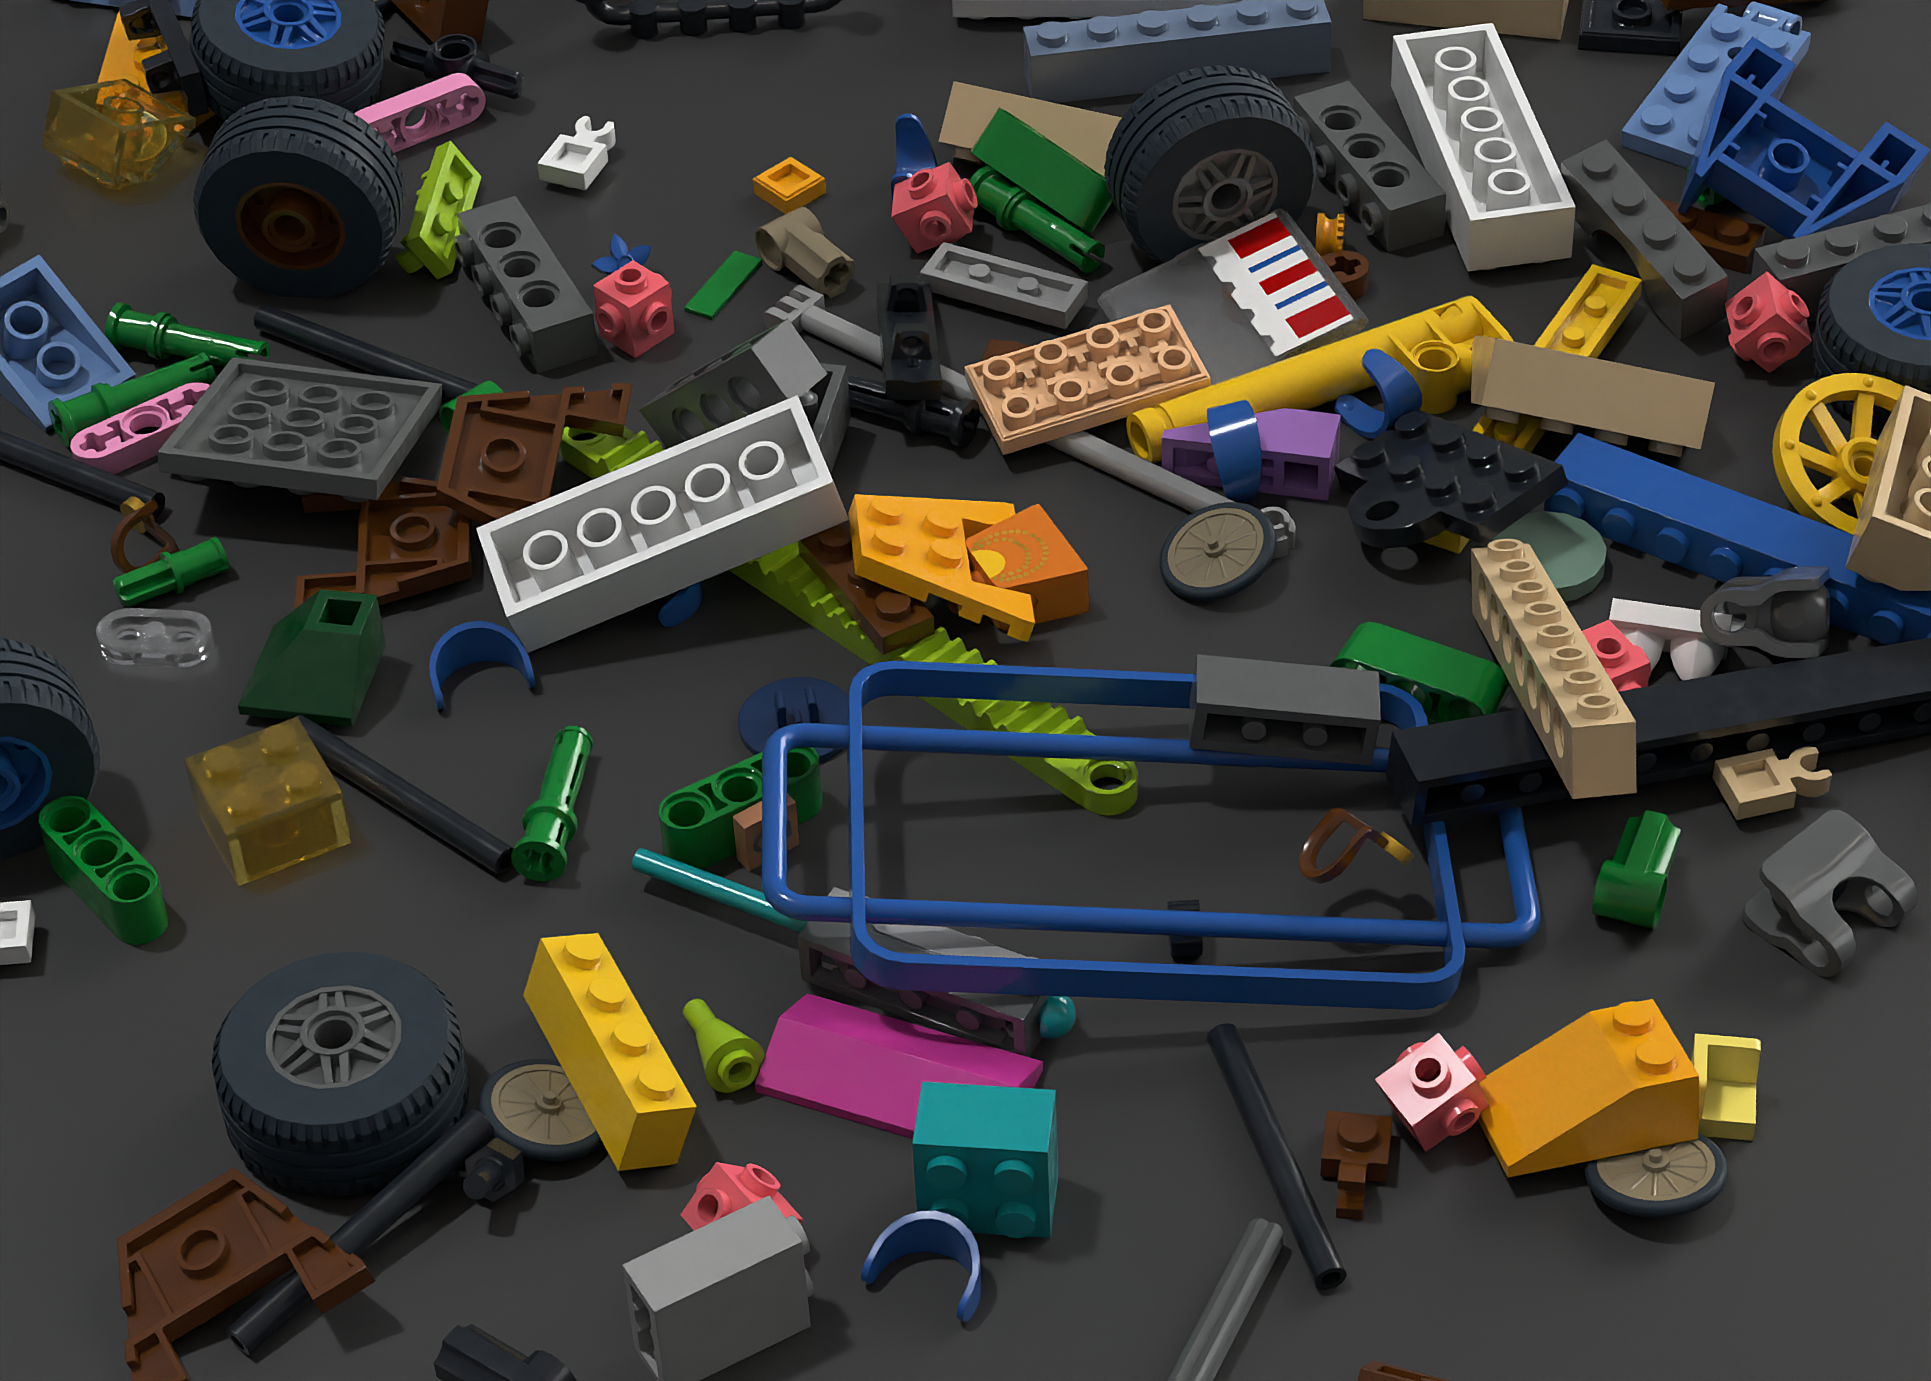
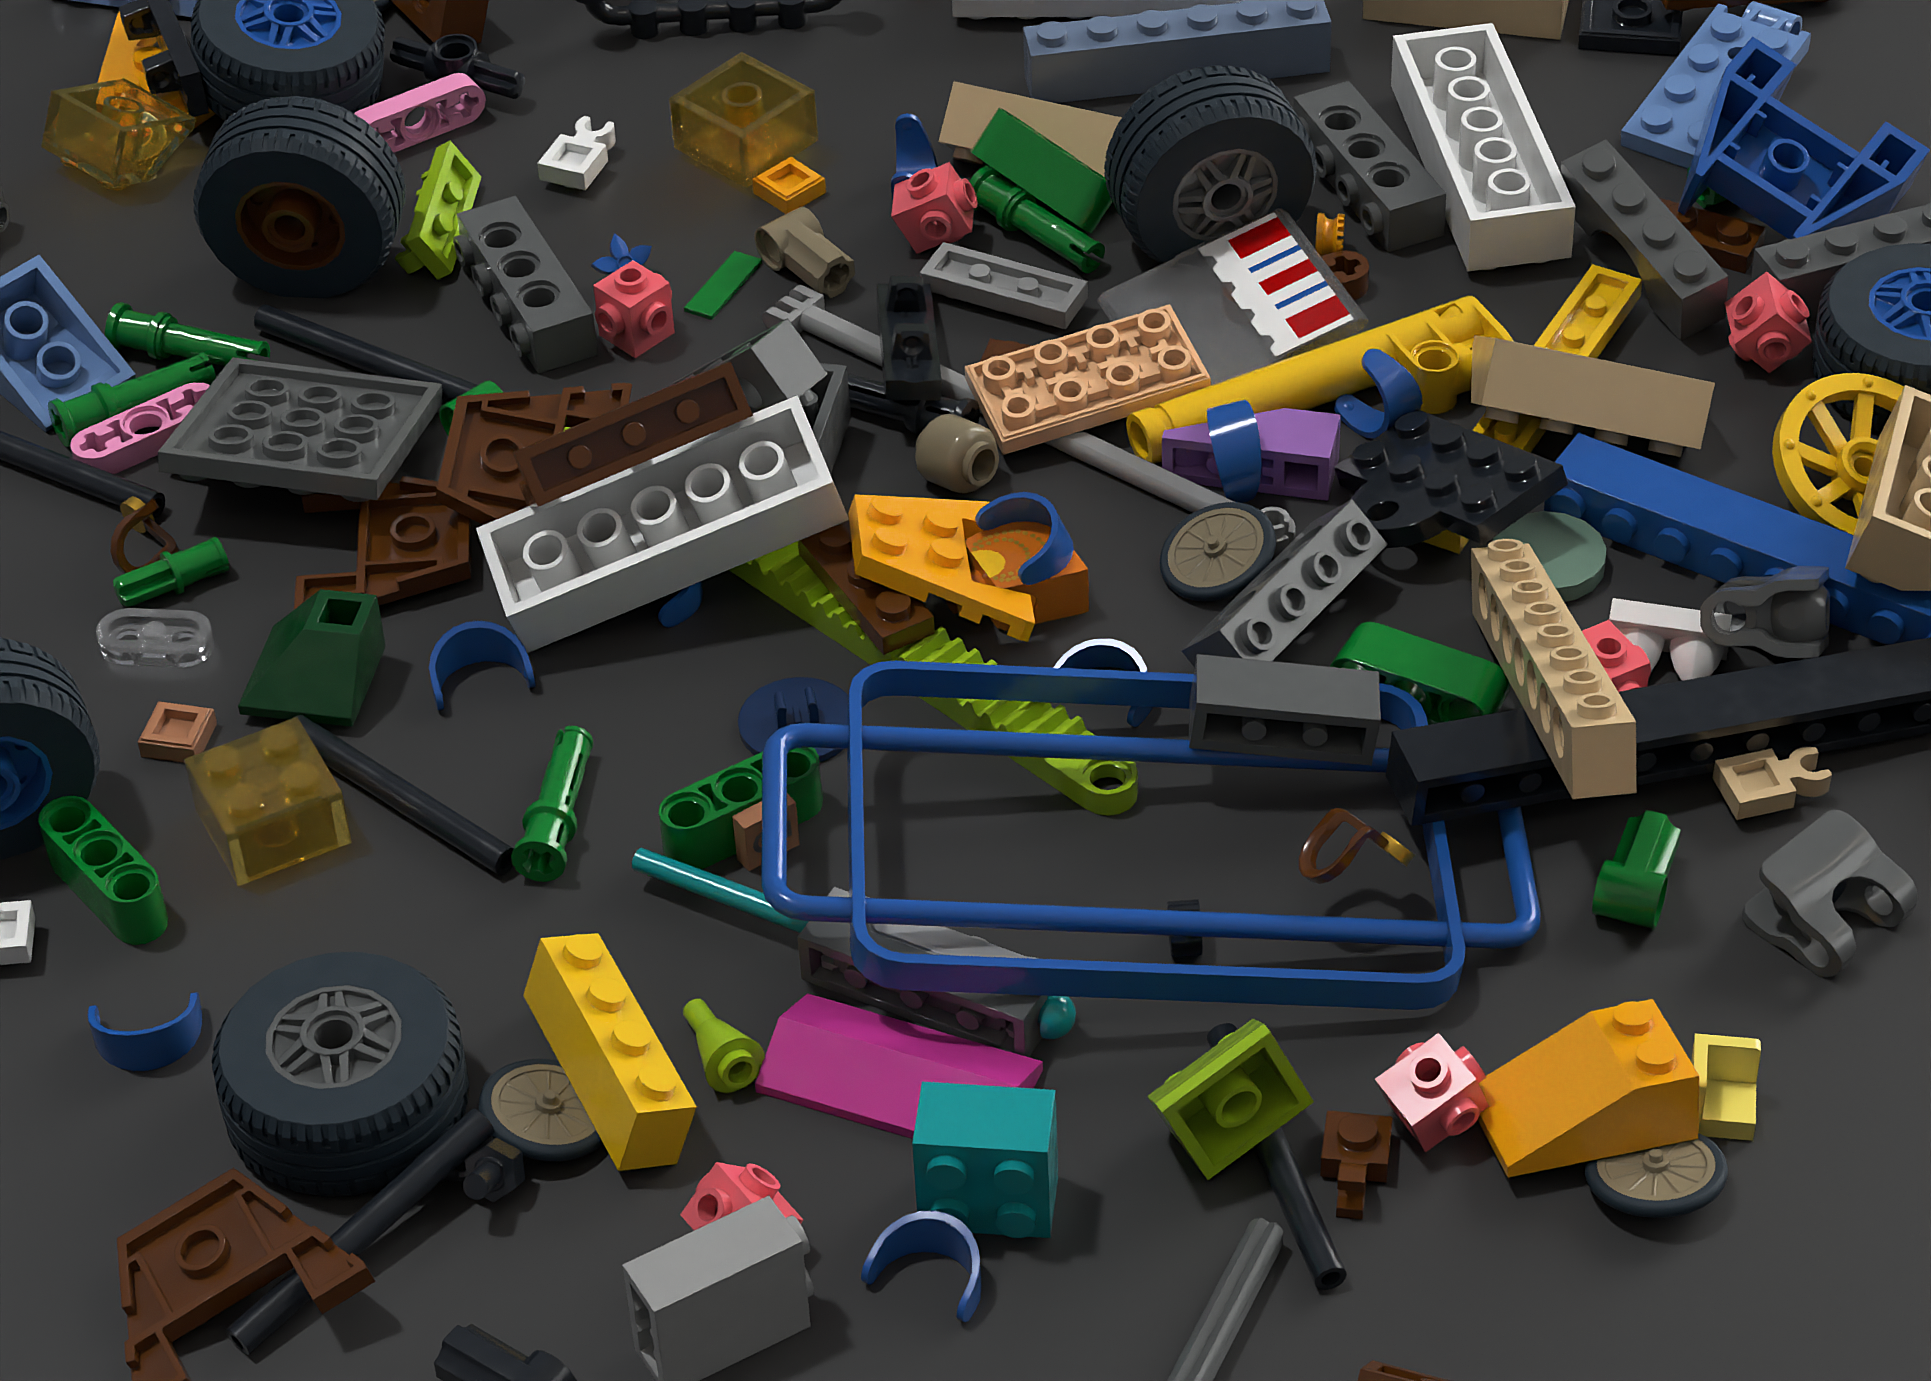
none -> blue helmet [88,992,202,1071]
none -> nougat tile [138,701,217,764]
none -> reddish brown window [512,361,753,507]
none -> clear yellow brick [669,52,818,188]
none -> dark tan head [915,414,999,494]
none -> blue helmet [975,492,1074,585]
none -> blue helmet [1053,638,1153,727]
none -> lime slope [1147,1019,1314,1180]
none -> dark grey brick [1181,499,1388,668]

